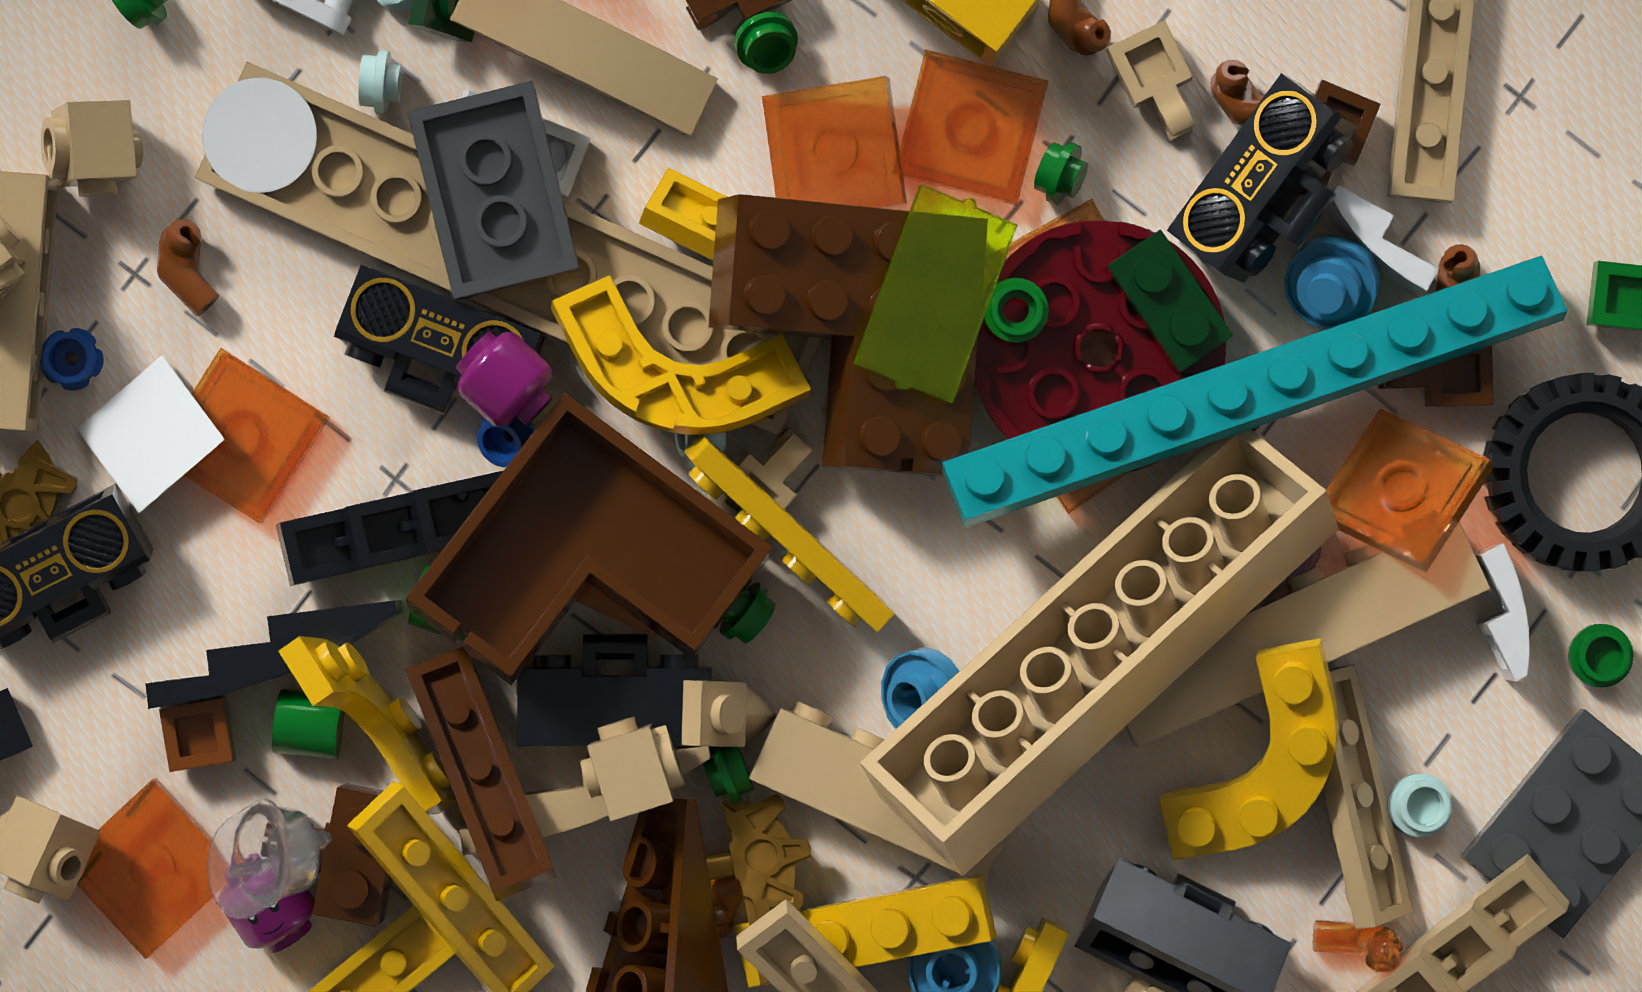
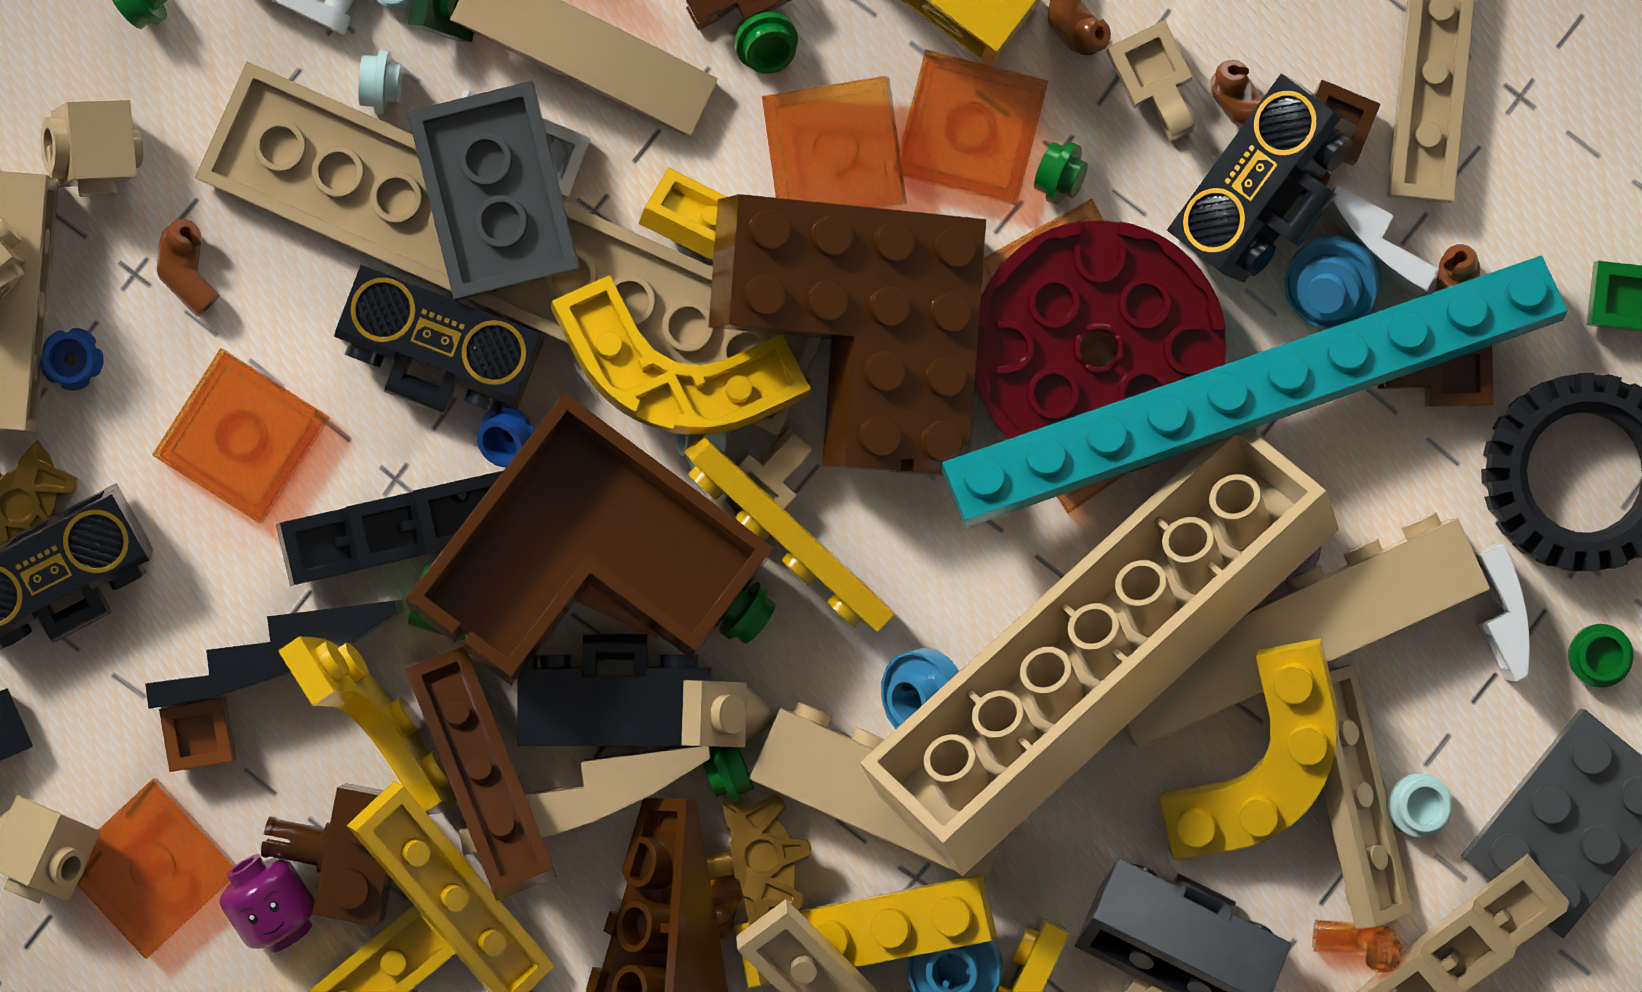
white sticker [77,355,225,514] -> none
white sticker [202,78,317,193] -> none
clear piece [207,798,332,920] -> none
green brick [272,689,345,760] -> none
magenta head [455,331,553,427] -> none
tan brick [580,717,685,821] -> none
clear neon green piece [853,184,1018,403] -> none
green plate [983,278,1048,343] -> none
dark green plate [1105,229,1234,373] -> none
clear orange tile [1326,408,1493,572] -> none

